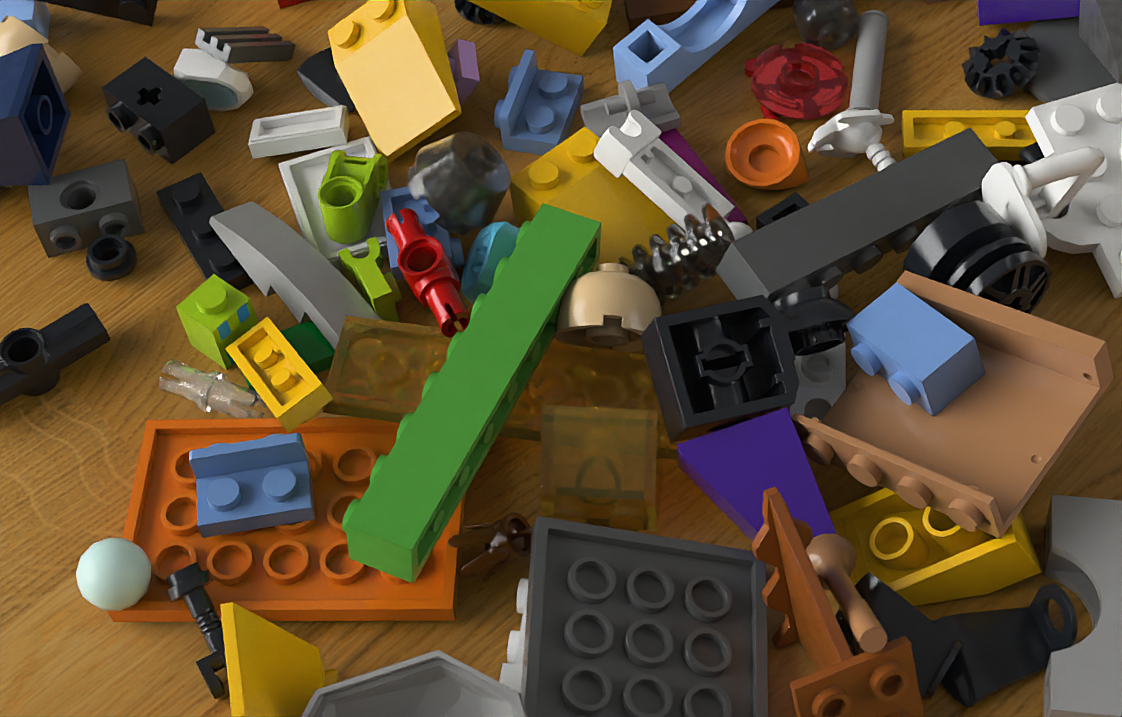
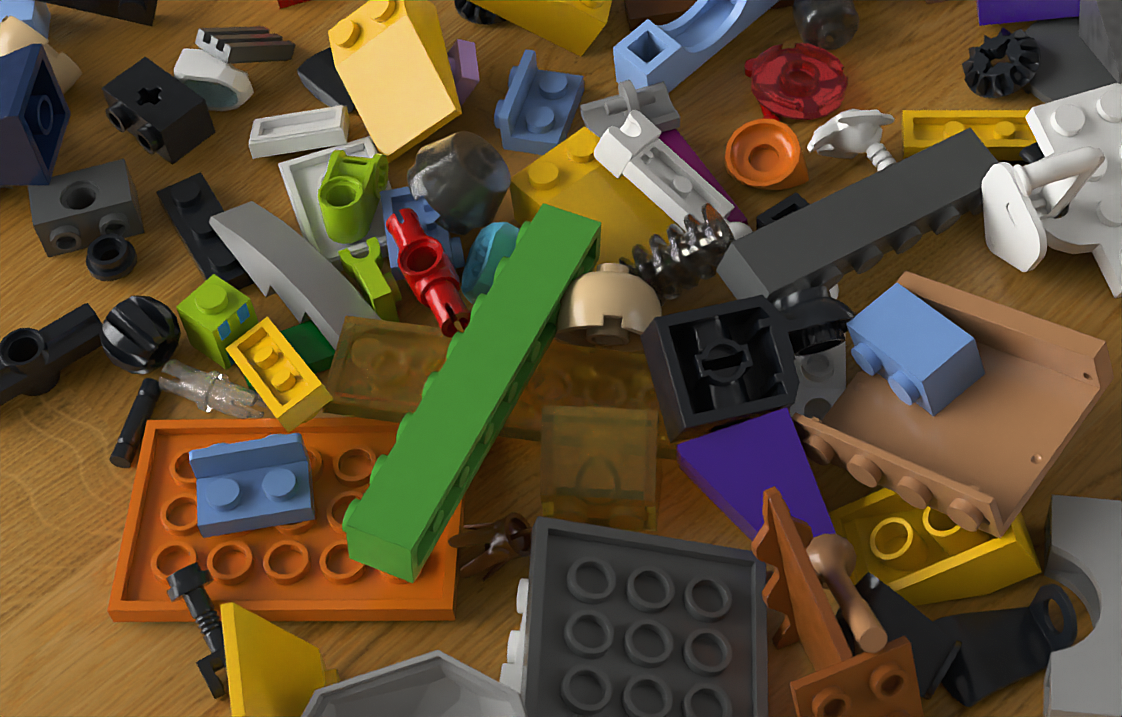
light aqua piece [76,538,151,611] -> none
light grey pin [845,10,889,127] -> none
black wheel [902,200,1052,314] -> none
none -> black piece [100,295,181,374]
none -> black wheel [109,378,163,468]

